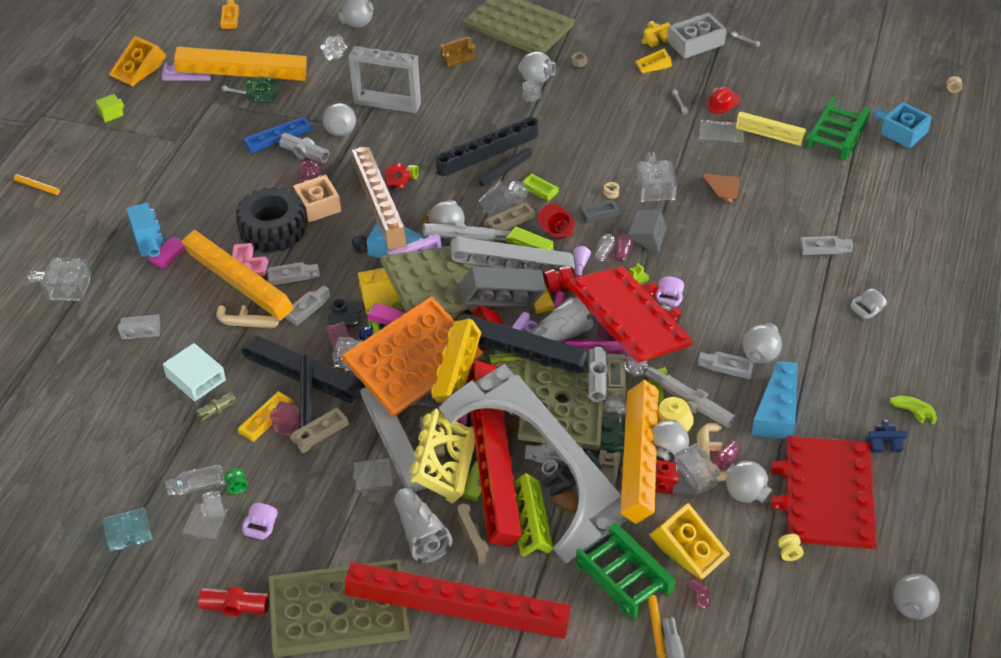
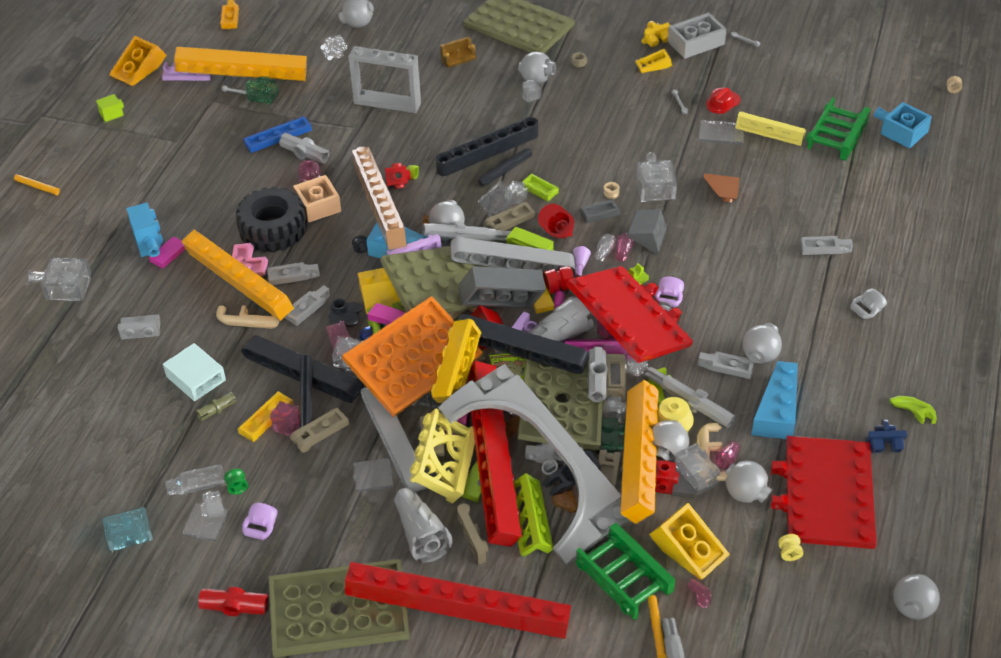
light grey brick [323,103,356,137] -> none

